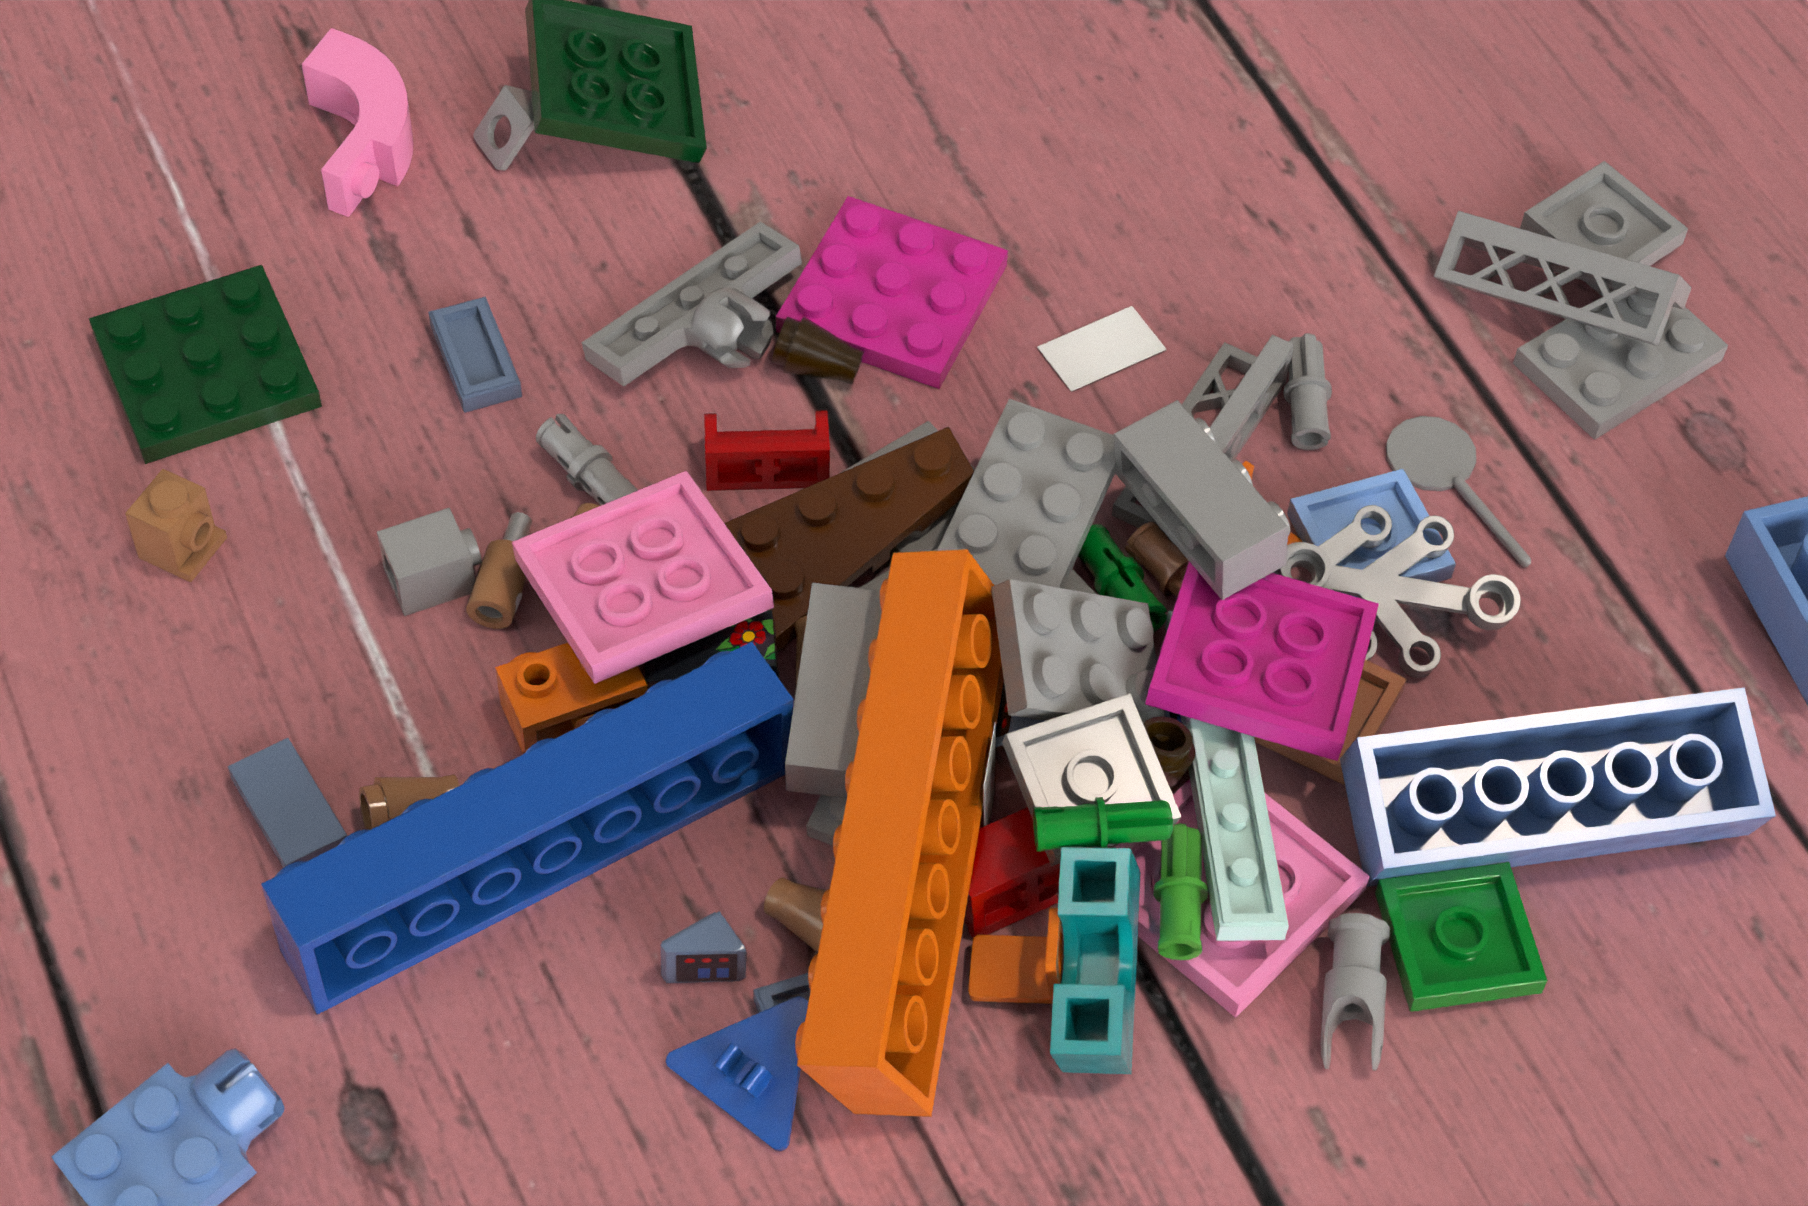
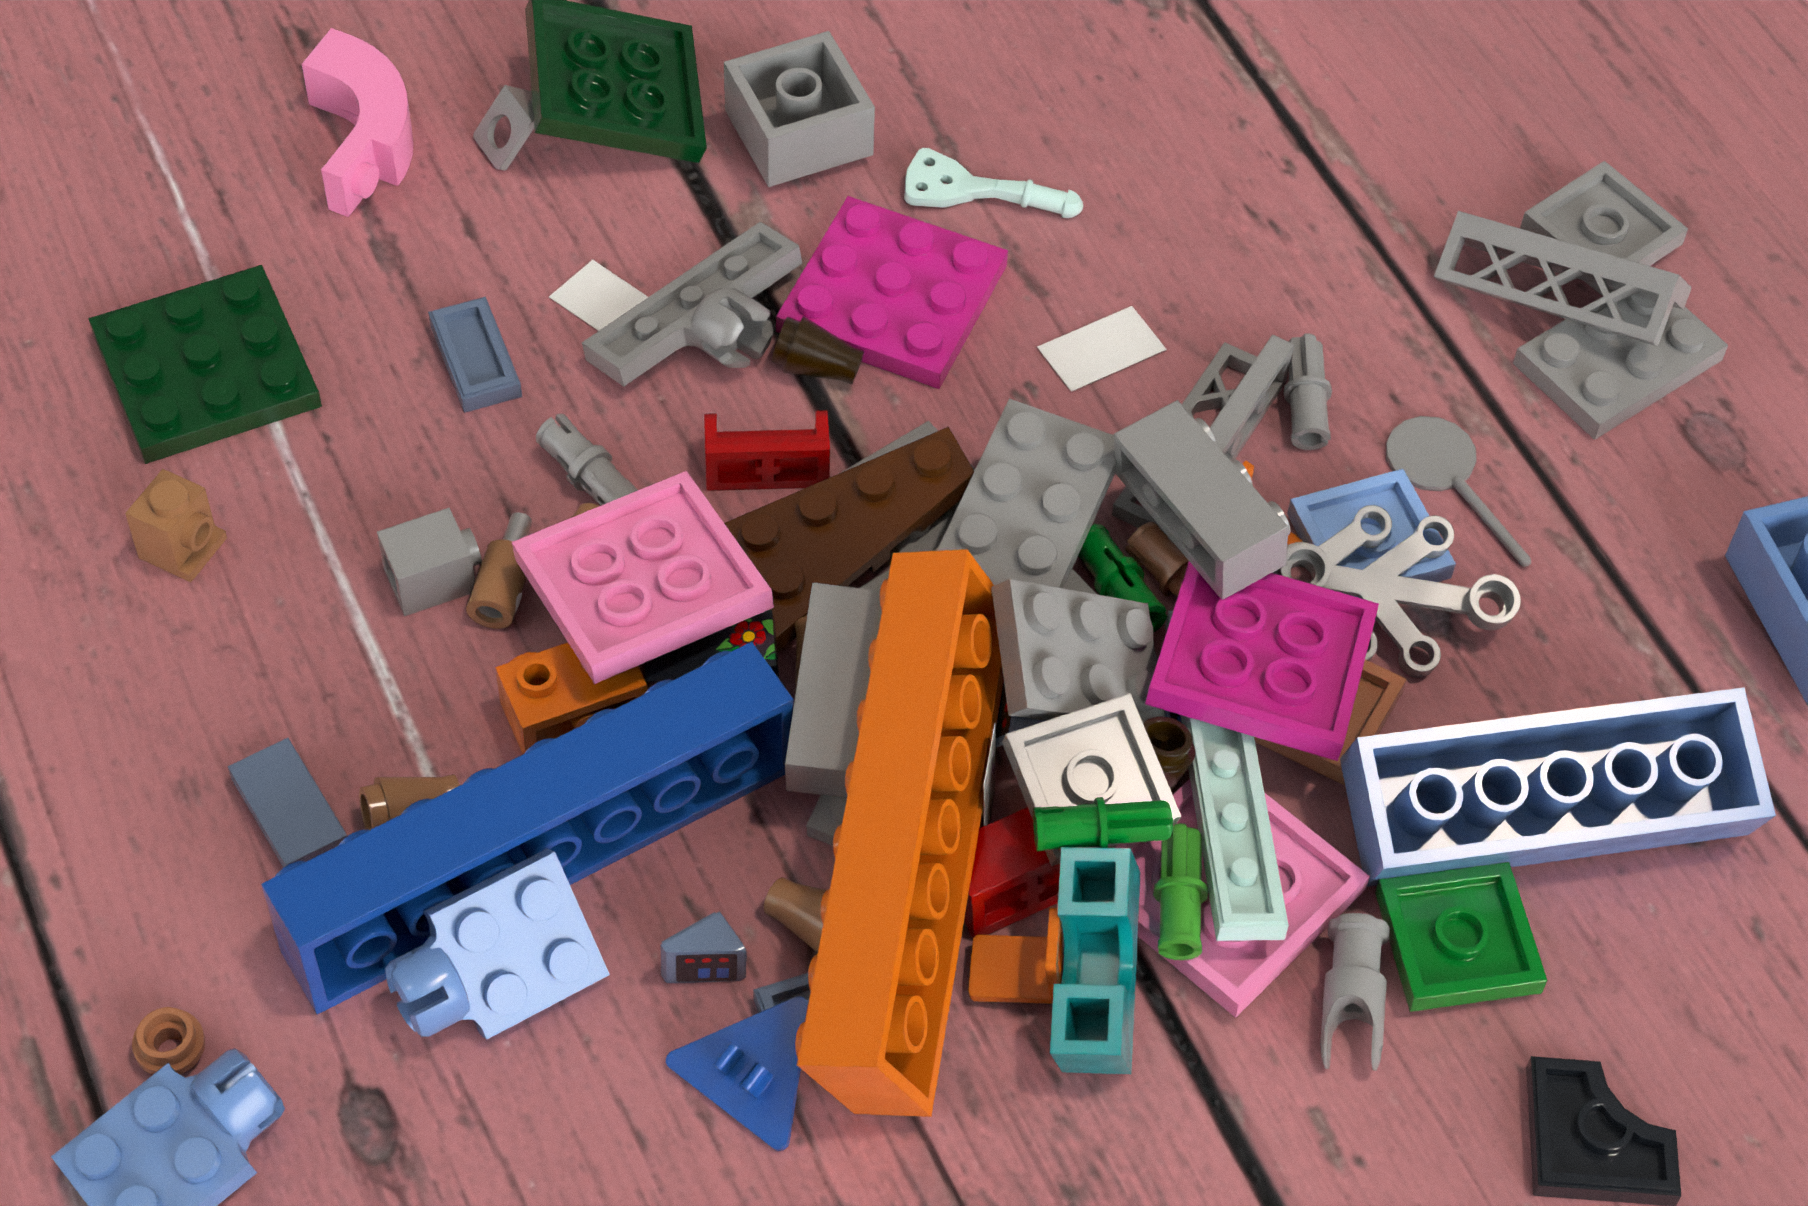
none -> nougat plate [132,1007,205,1075]
none -> plate [385,849,610,1039]
none -> white sticker [549,260,648,331]
none -> light grey brick [724,31,875,187]
none -> light aqua piece [904,148,1083,218]
none -> black tile [1526,1056,1681,1206]

